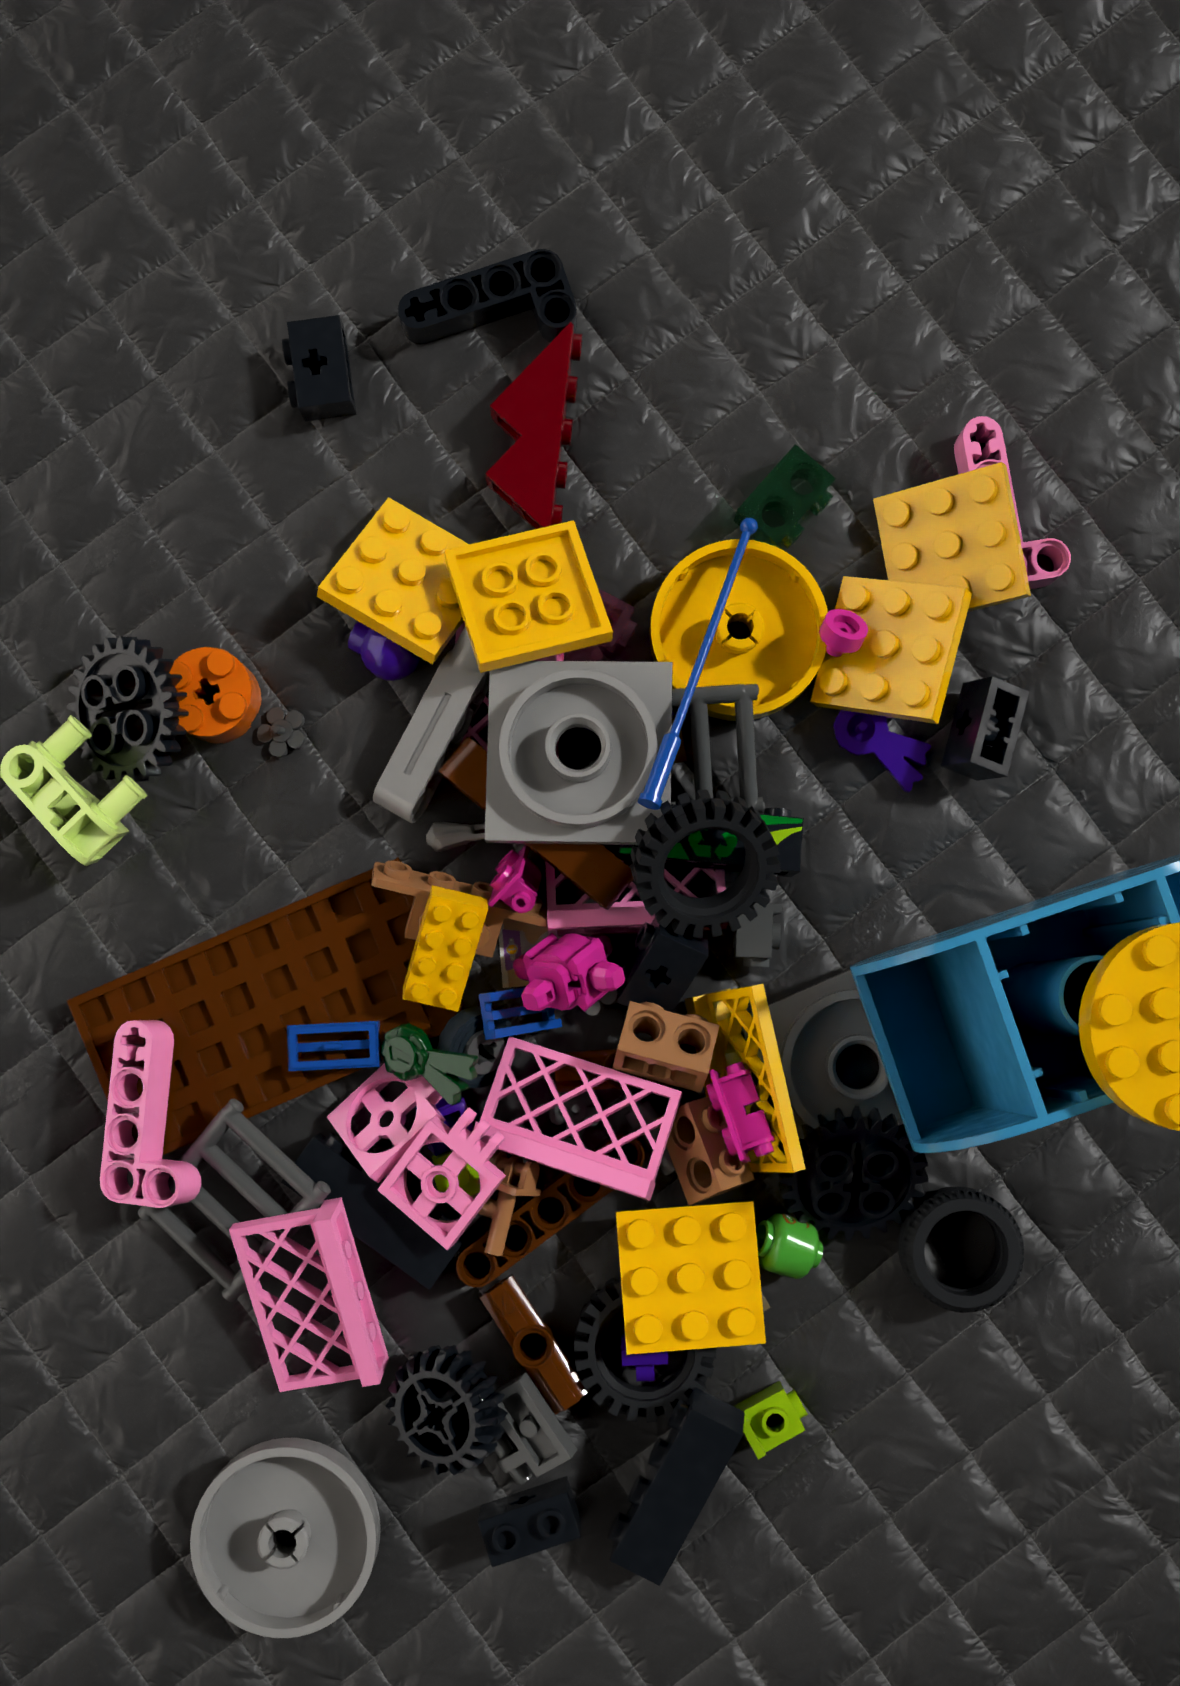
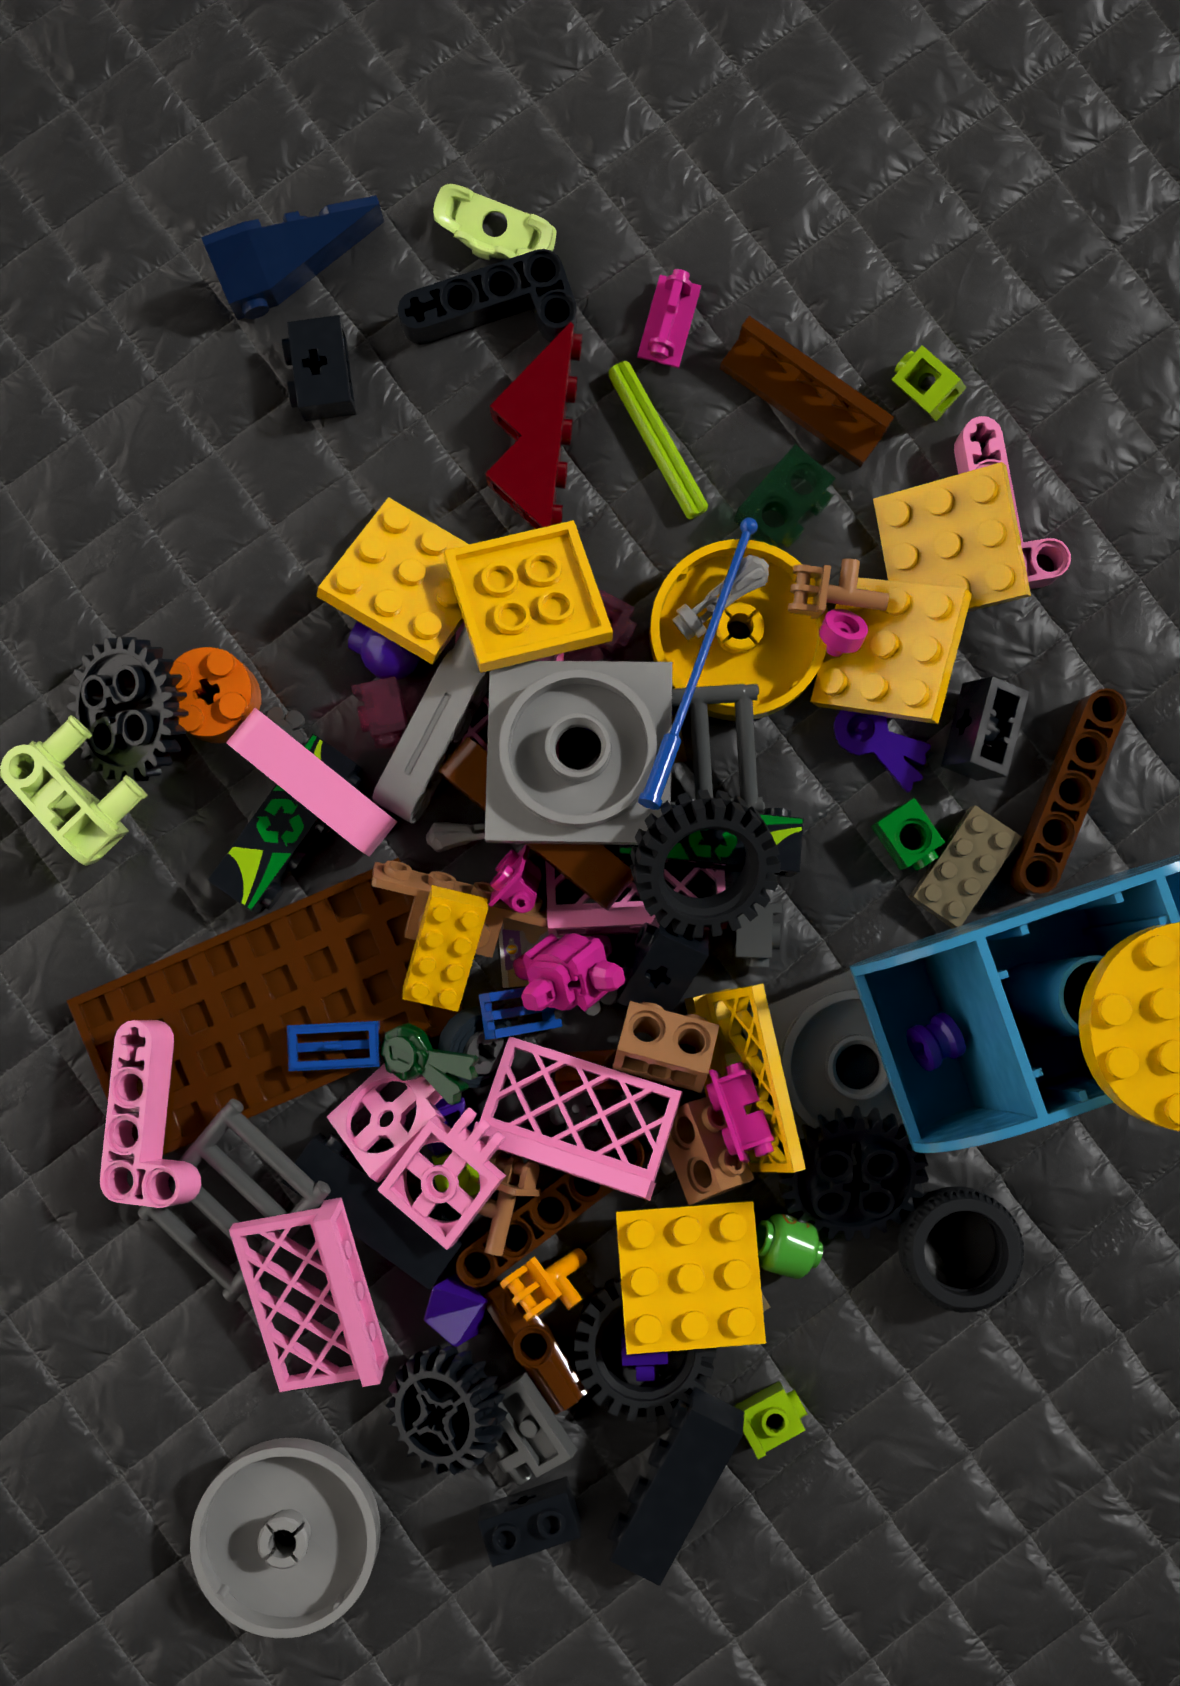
none -> dark blue wedge [201,195,384,320]
none -> black brick [208,734,362,913]
none -> bright pink beam [226,708,397,857]
none -> clear pink brick [351,676,409,748]
none -> dark purple slope [423,1274,488,1347]
none -> yellowish green piece [433,184,557,260]
none -> light orange arm [499,1248,587,1322]
none -> lime axle [609,361,708,520]
none -> dark pink hinge [637,269,702,369]
none -> light grey piece [672,555,769,641]
none -> reddish brown fence [720,316,894,468]
none -> medium nougat arm [788,559,889,619]
none -> green brick [870,798,945,871]
none -> lime brick [891,345,966,421]
none -> dark purple wheel [906,1012,966,1072]
none -> dark tan piece [908,805,1022,928]
none -> reddish brown beam [1009,688,1127,896]

